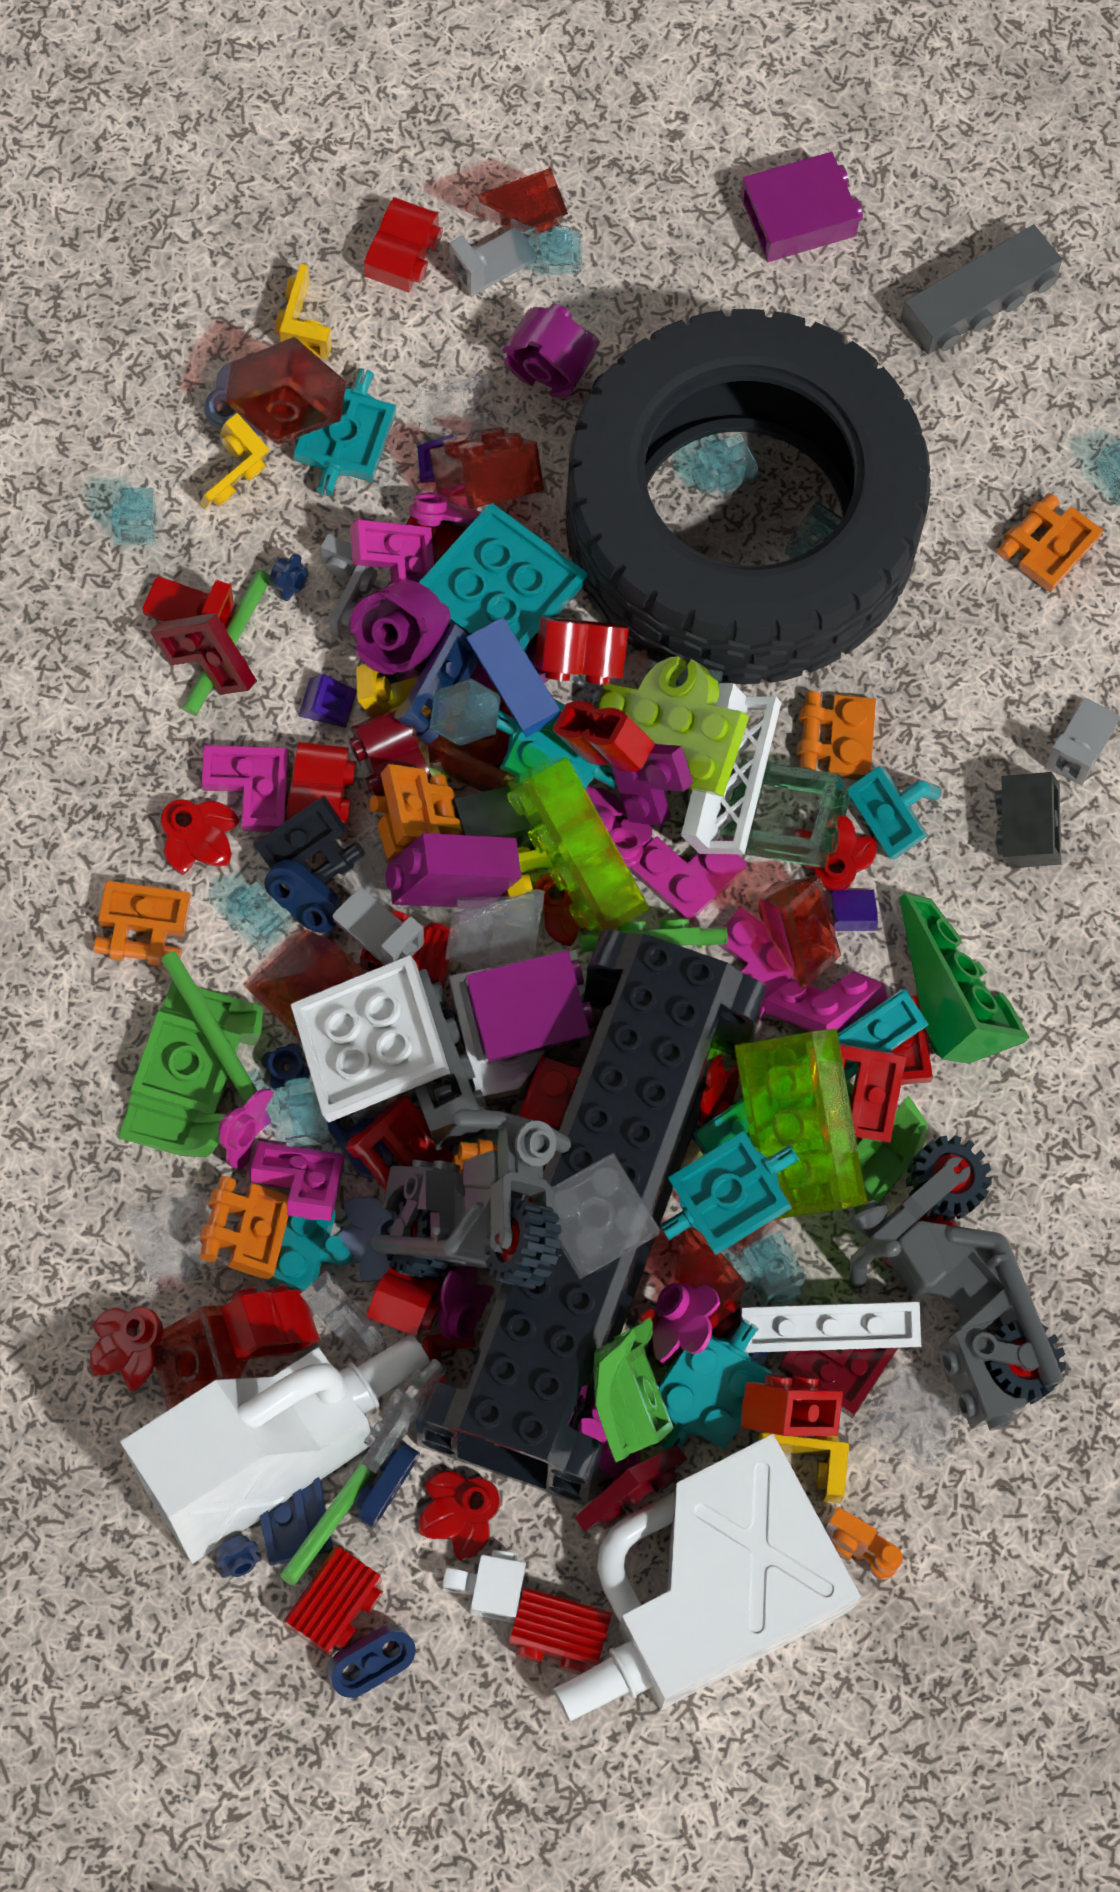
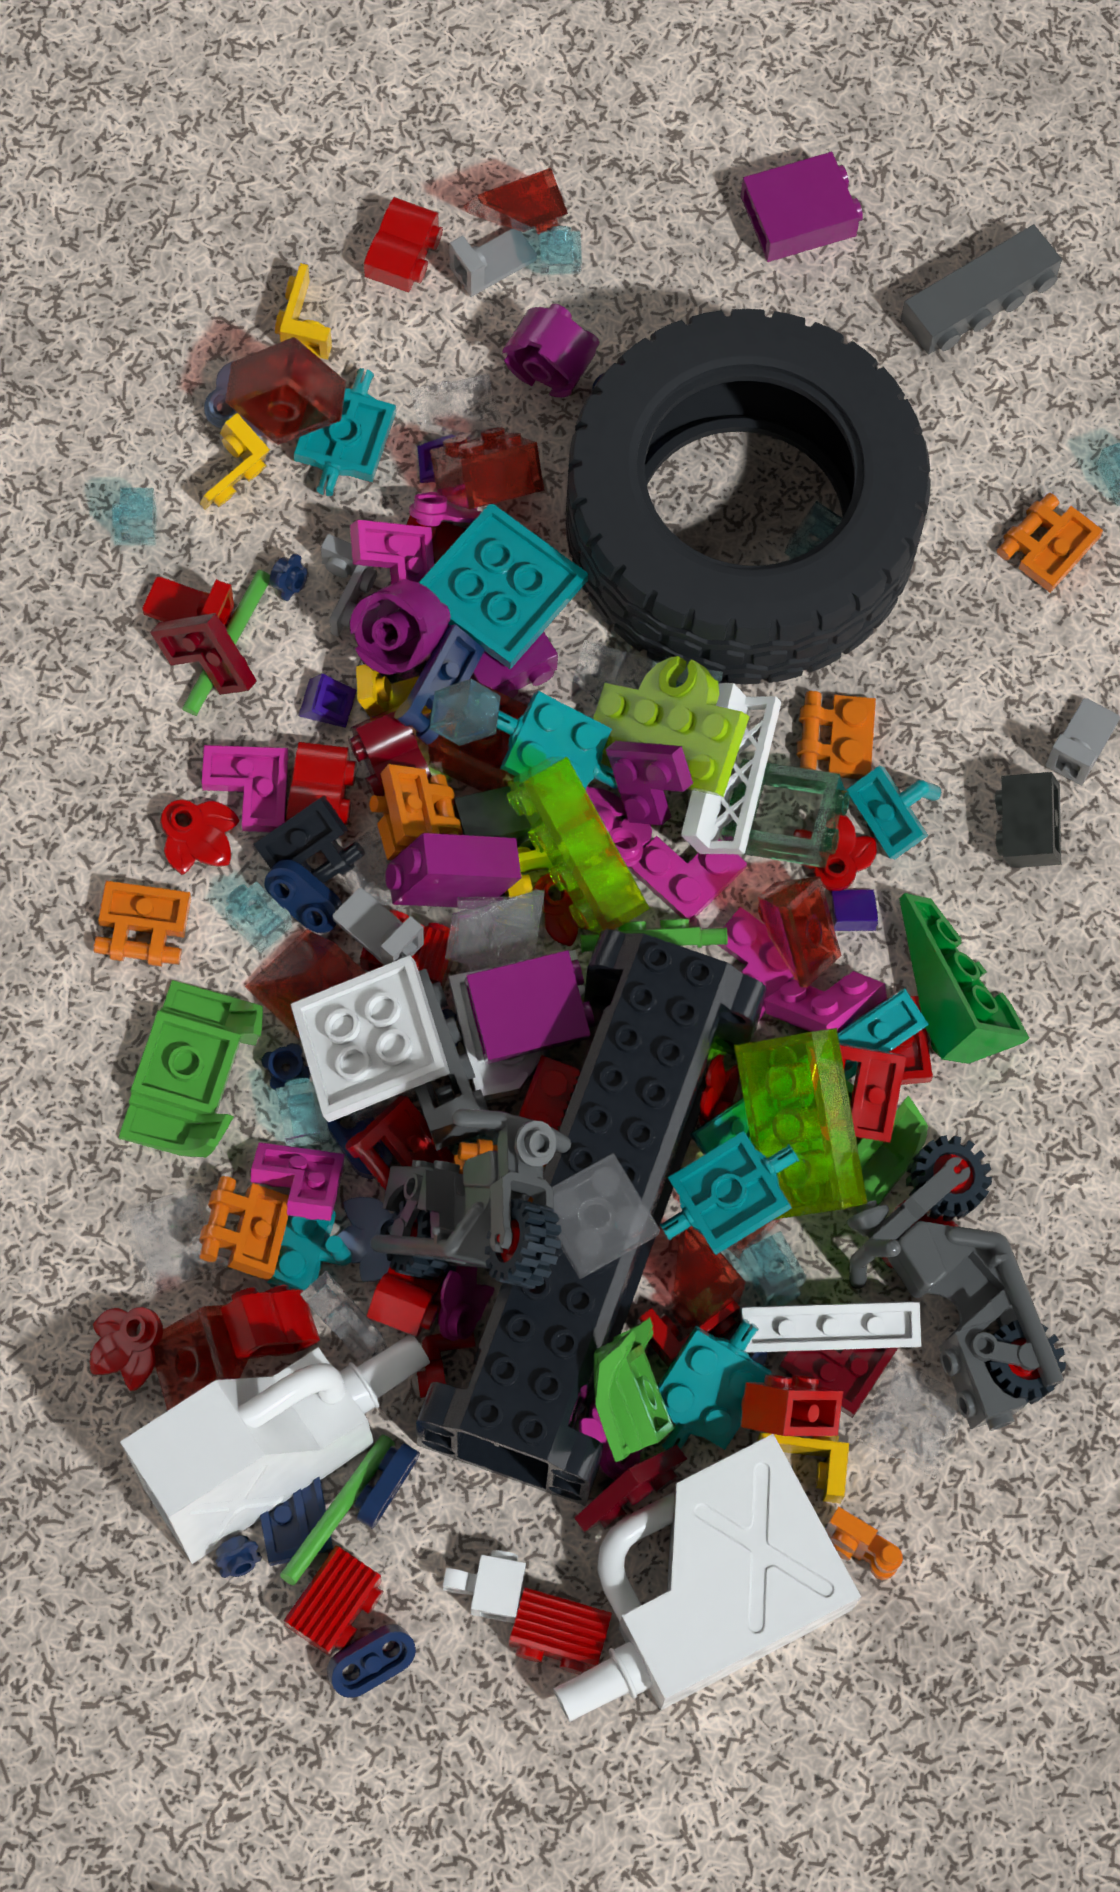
bright green bar [161,951,258,1103] -> none
dark pink plate [218,1089,274,1169] -> none
clear plate [361,1358,448,1473] -> none
red plate [418,1471,501,1561] -> none
blue tile [466,617,561,737] -> none
red brick [534,617,629,685] -> none
red brick [553,701,655,772] -> none
dark pink plate [653,1283,720,1363] -> none
clear light blue brick [691,433,758,495] -> none

